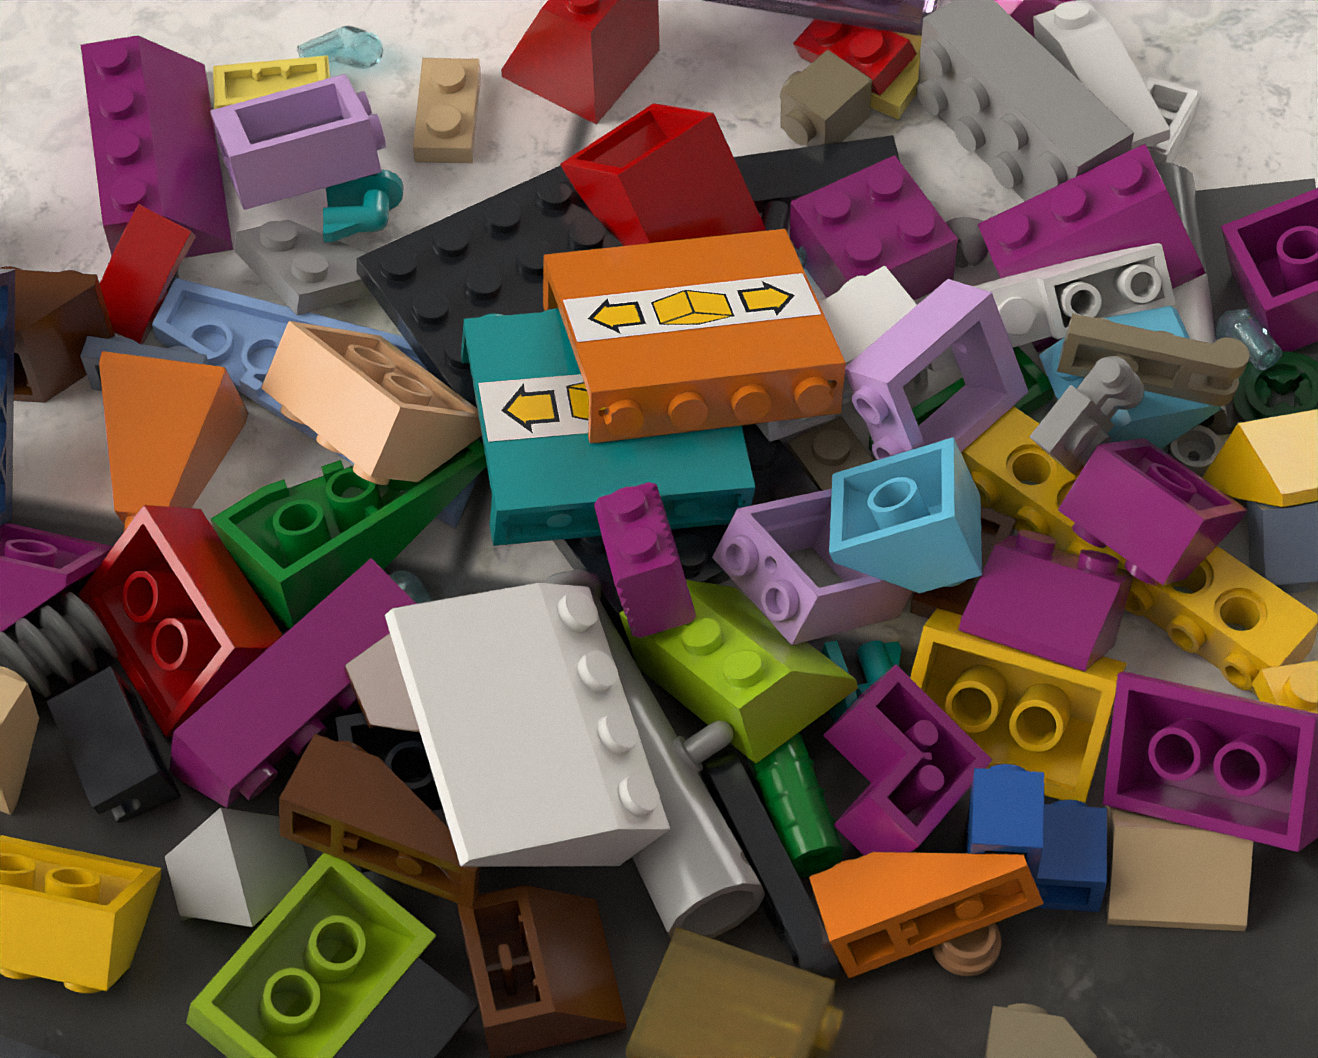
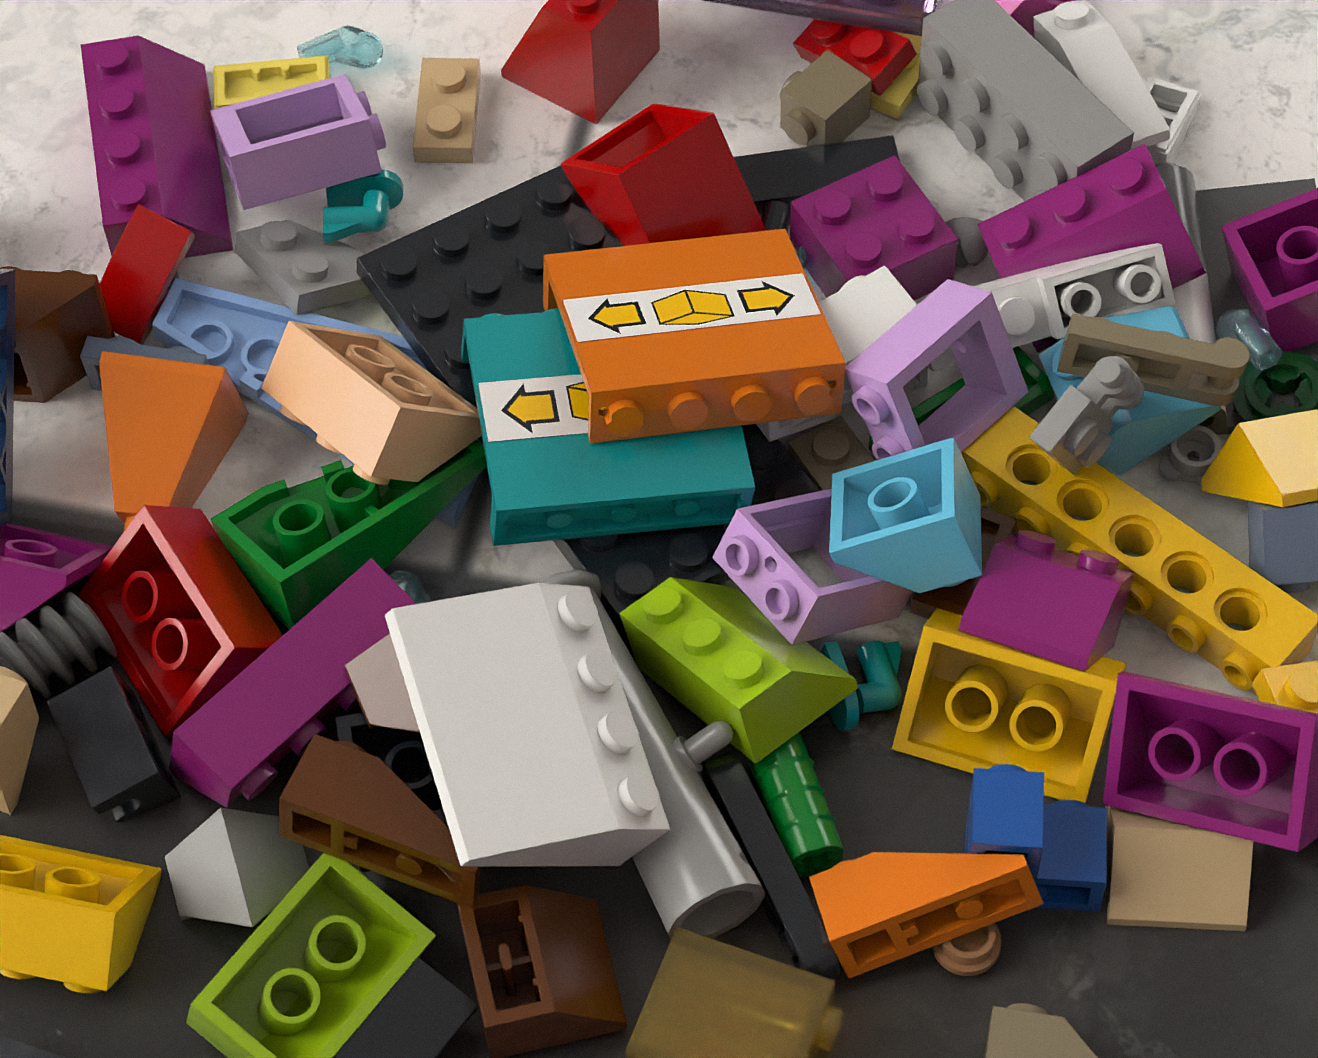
magenta brick [594,482,696,638] -> none
magenta brick [823,664,992,856] -> none
magenta slope [1058,438,1248,586] -> none

